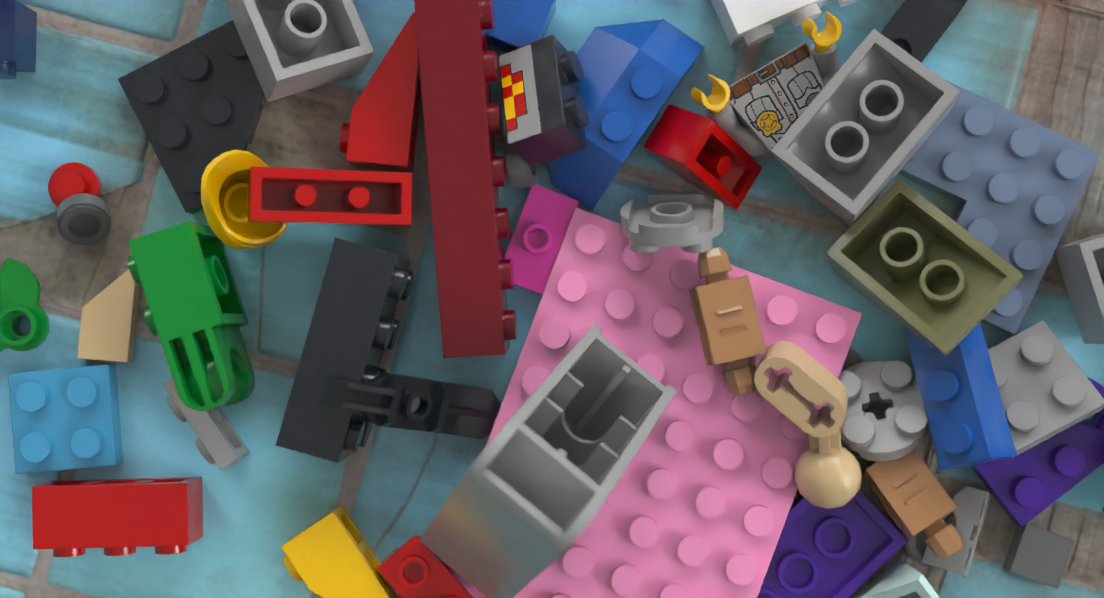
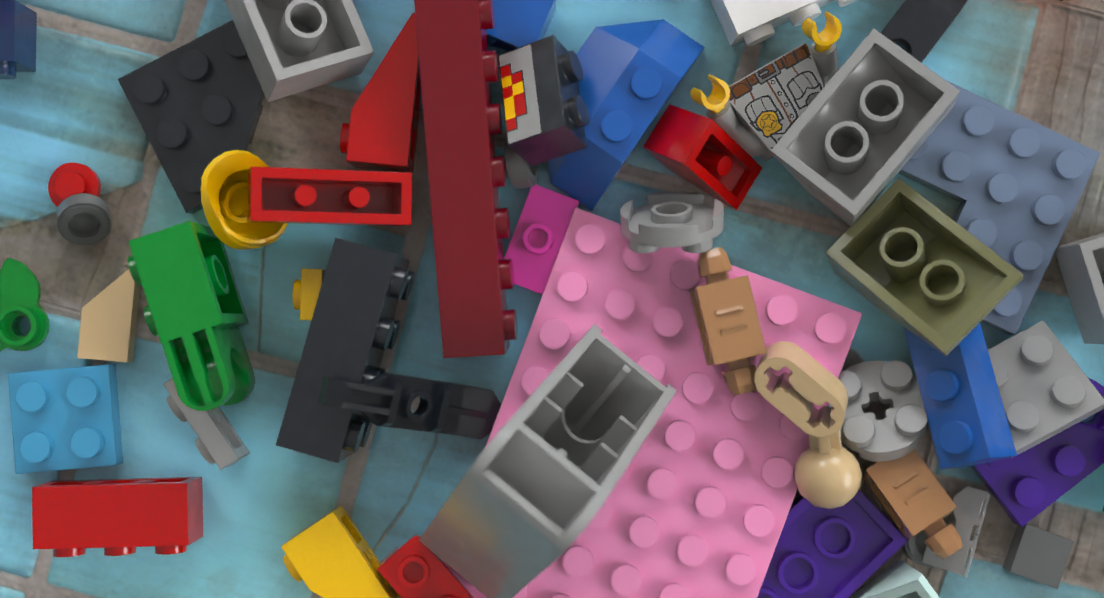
none -> yellow plate [292,268,326,320]

